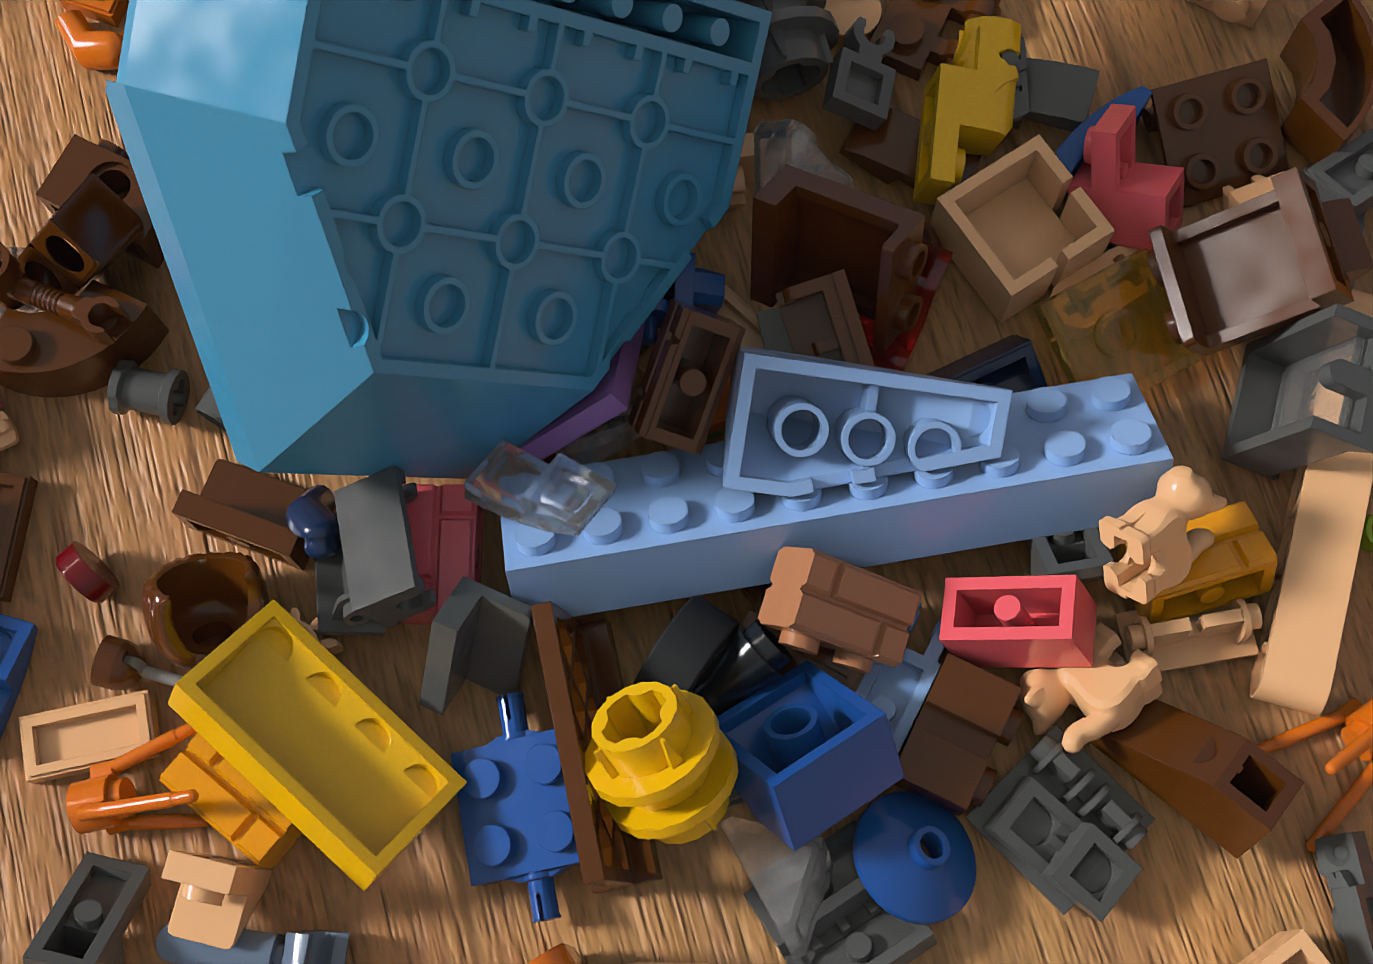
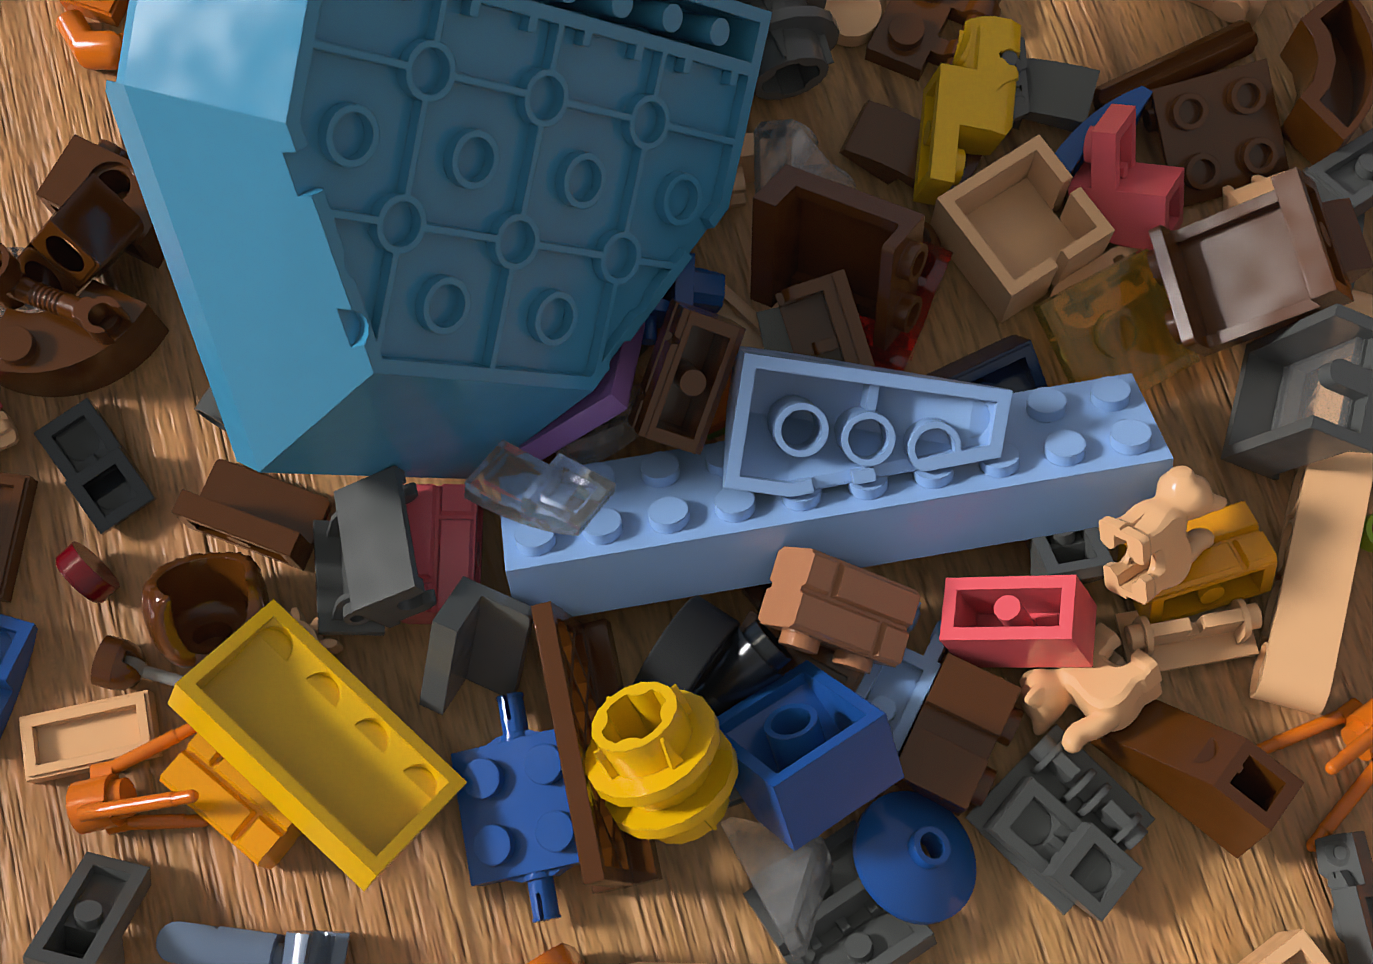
dark grey bush [107,359,190,425] -> none
light nougat slope [161,850,272,949] -> none
dark blue arm [286,485,341,558] -> none
dark grey plate [822,17,896,131] -> none
none -> black slope [34,398,157,535]
none -> reddish brown axle [1092,20,1258,110]

